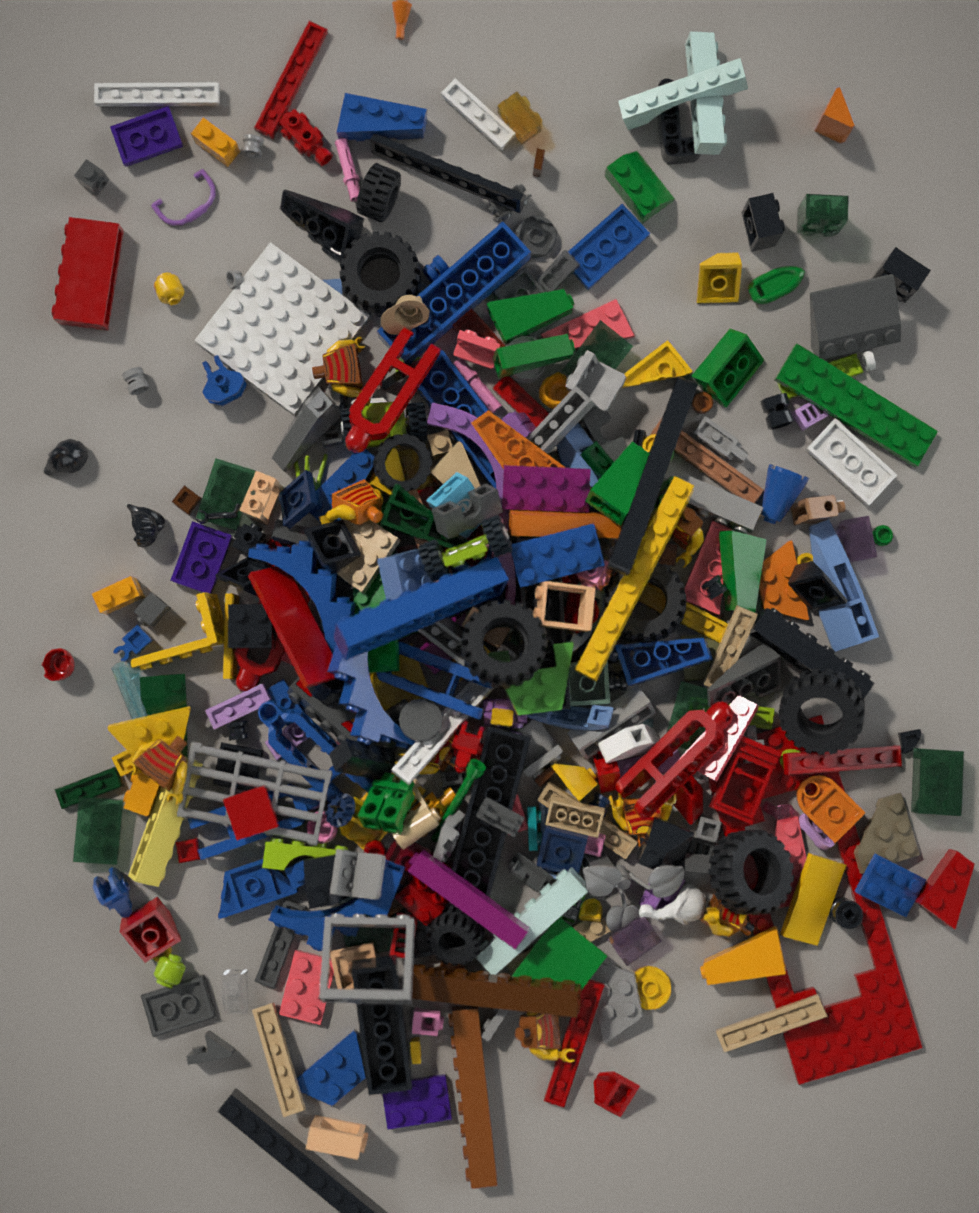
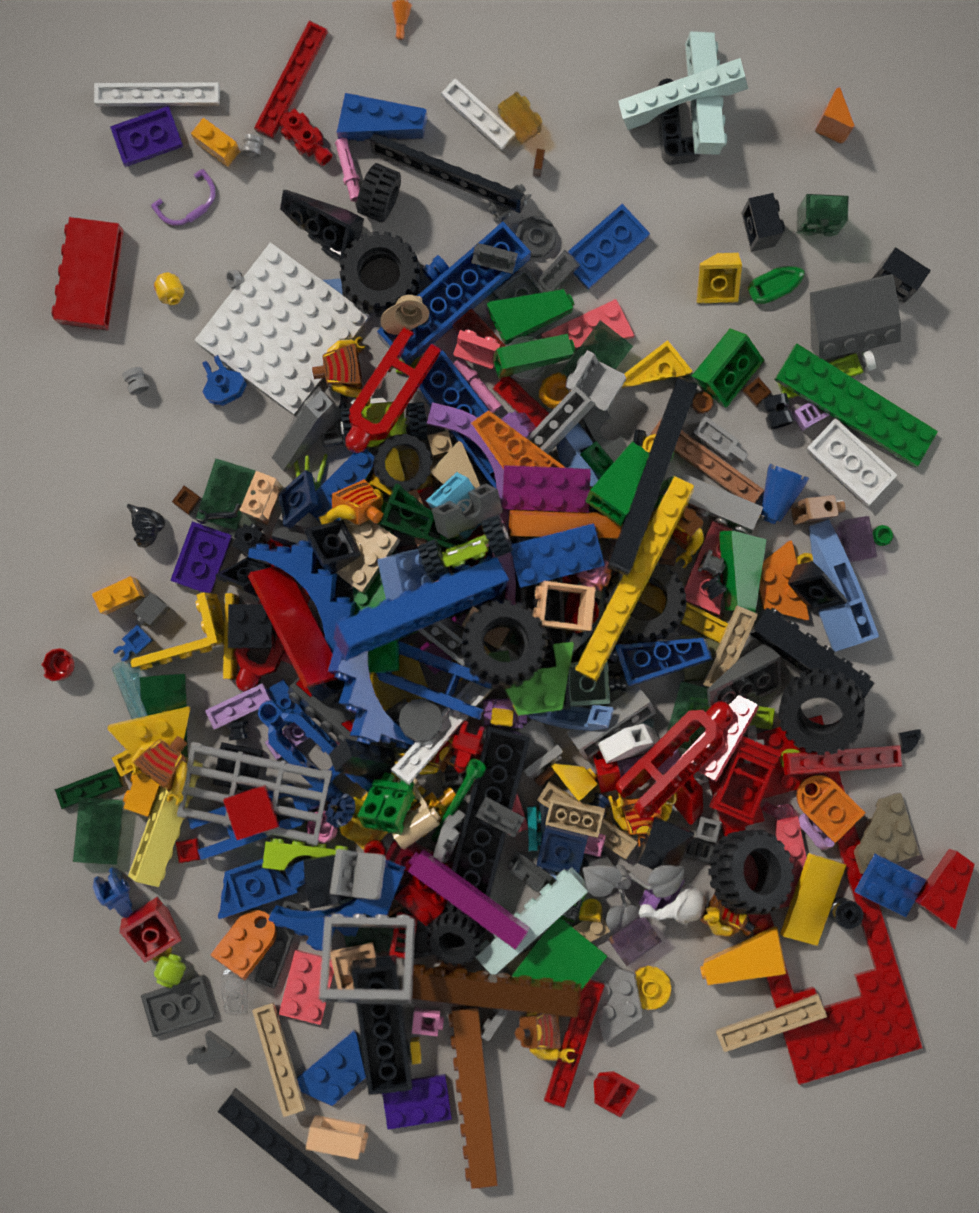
black hair [44,439,88,475] -> none
dark grey brick [74,159,109,196] -> none
black tile [382,359,421,390] -> none
green slope [604,151,675,224] -> none
dark grey brick [681,853,711,885] -> none
clear green brick [911,748,964,816] -> none
none -> orange plate [210,910,277,981]
none -> dark grey hinge [472,243,518,274]
none -> dark grey brick [698,550,726,577]
none -> reddish brown tile [742,377,772,407]

